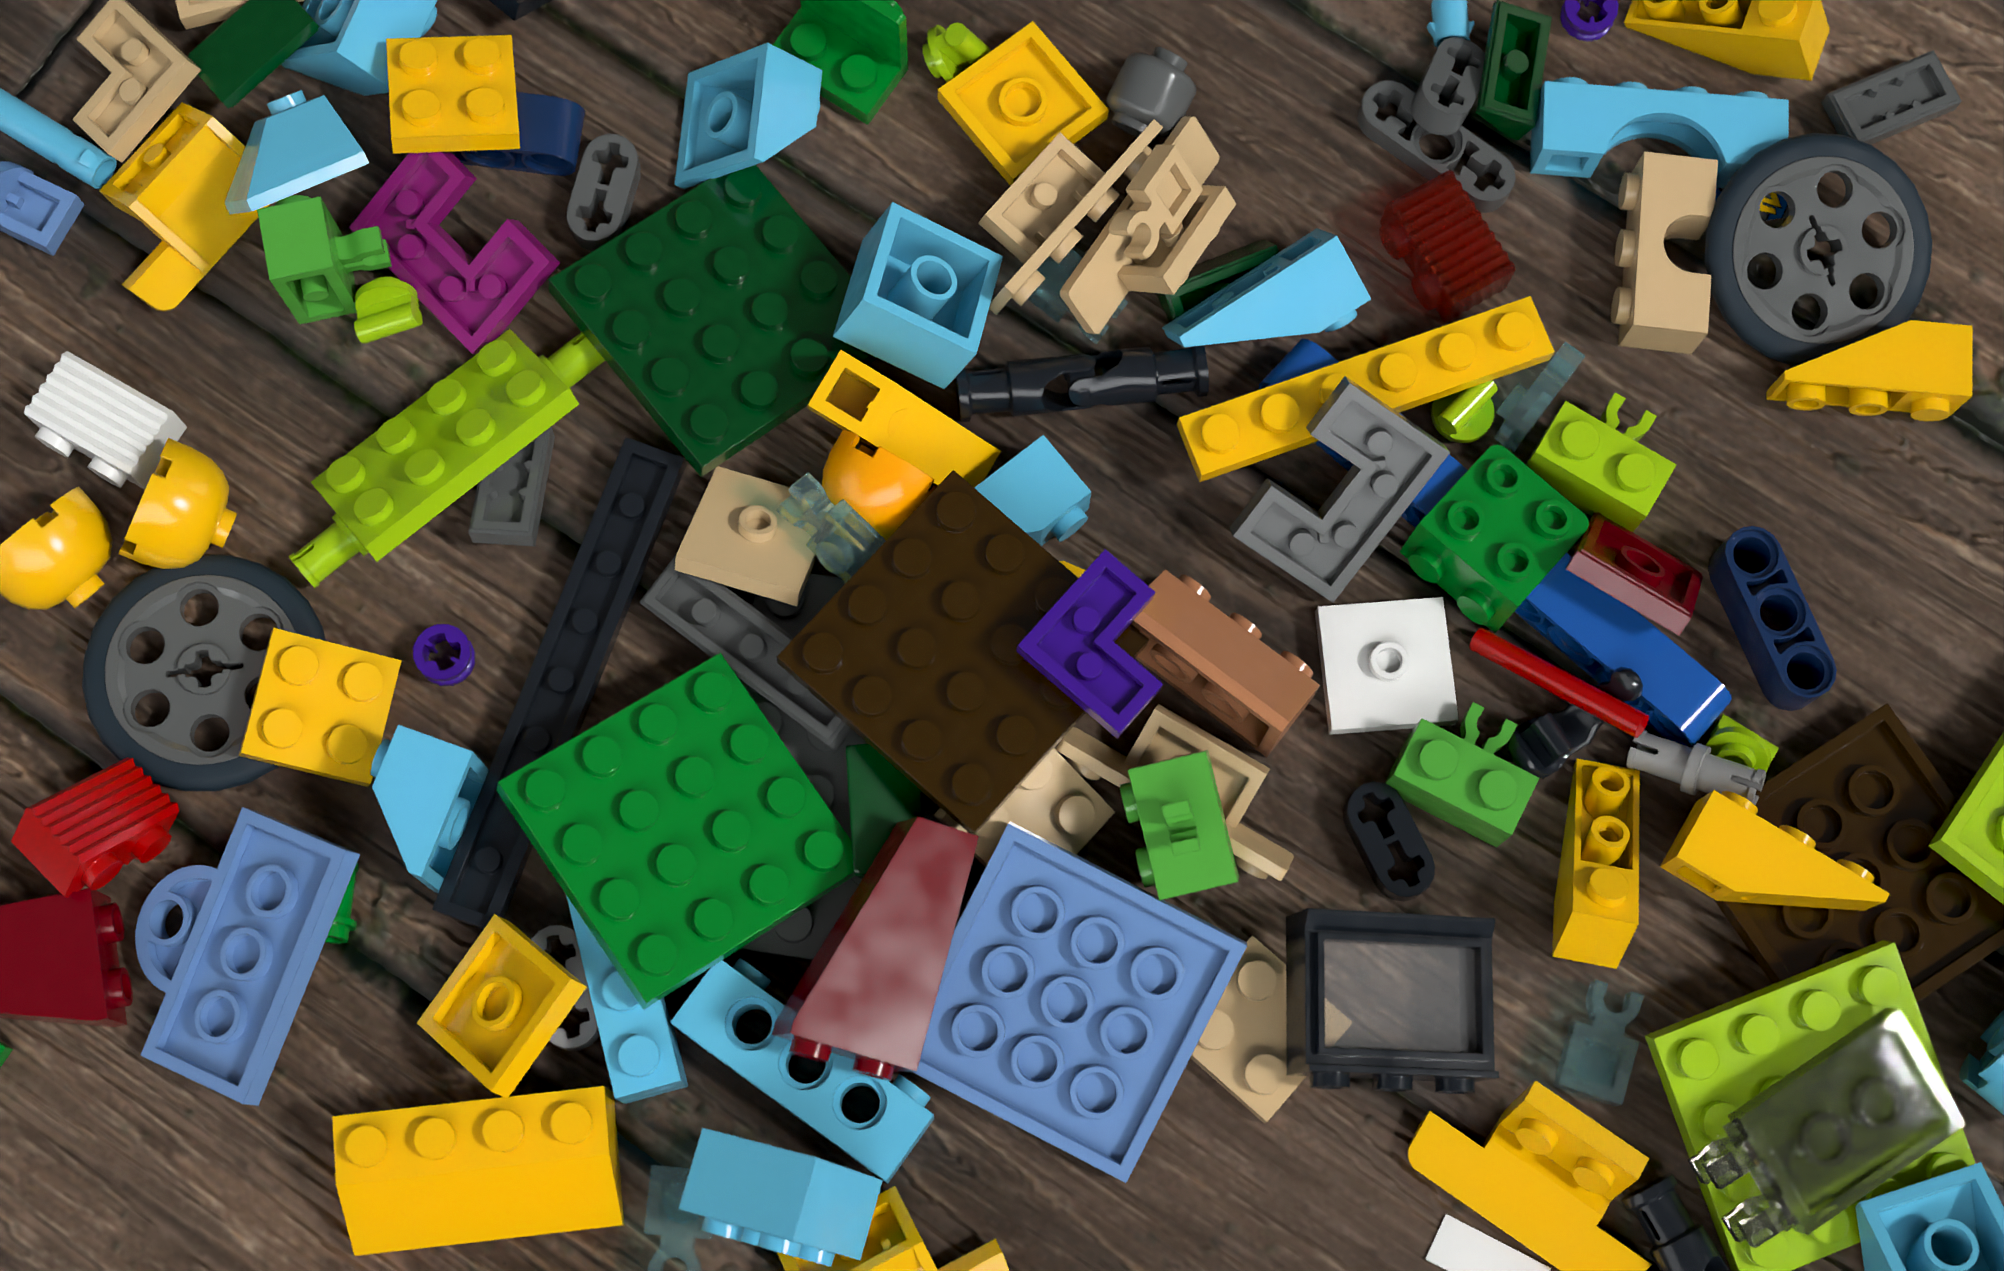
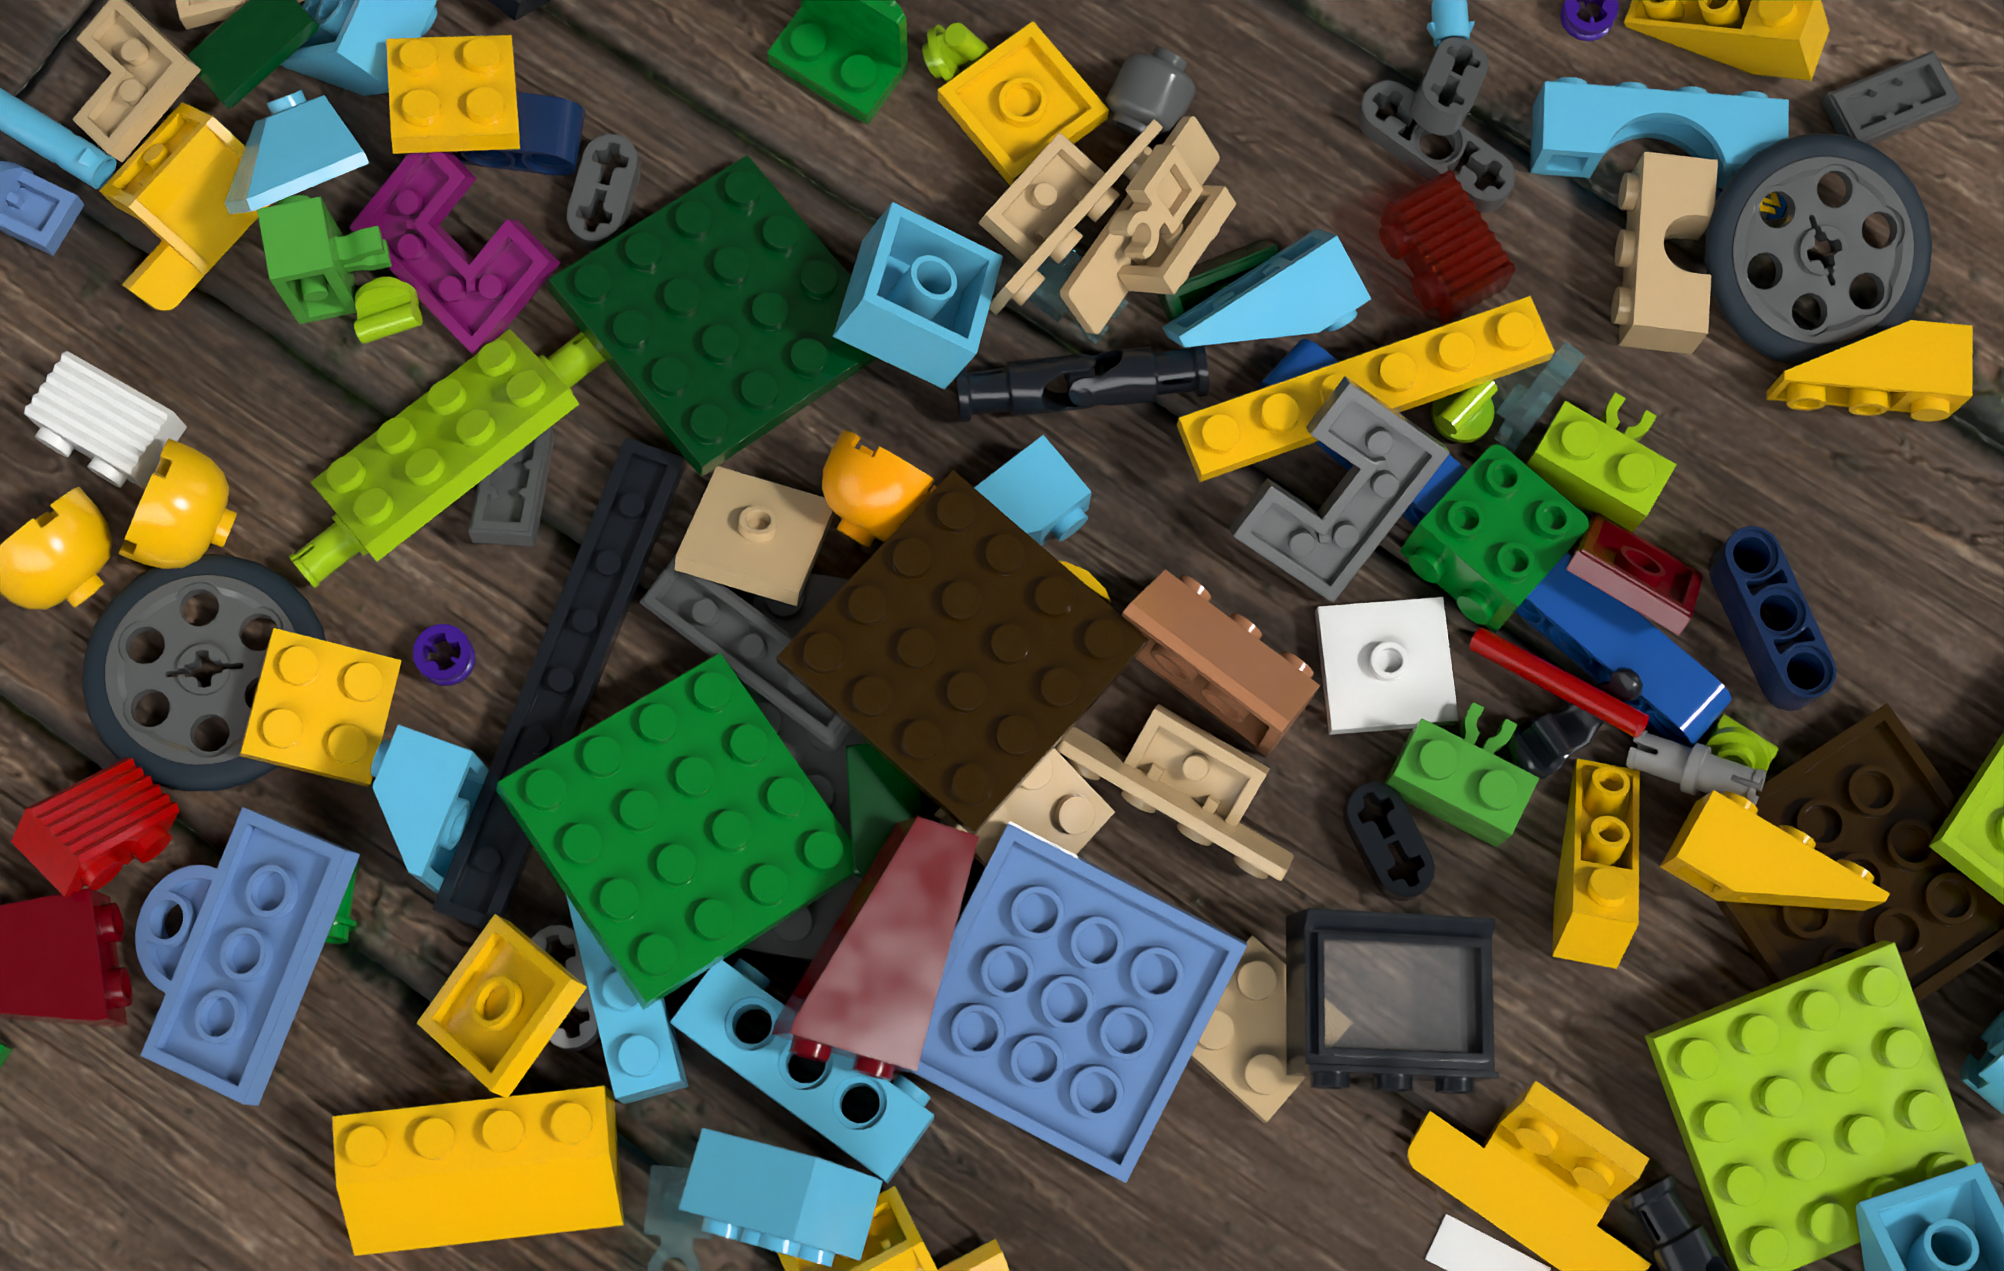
medium azure slope [674,43,822,189] -> none
clear light blue plate [776,472,886,584] -> none
yellow slope [807,350,1001,487] -> none
dark purple plate [1016,549,1163,738] -> none
bright green brick [1120,750,1239,900] -> none
dark green slope [1476,0,1552,140] -> none
clear light blue plate [1553,980,1644,1107] -> none
clear smoke tile [1687,1007,1967,1248] -> none

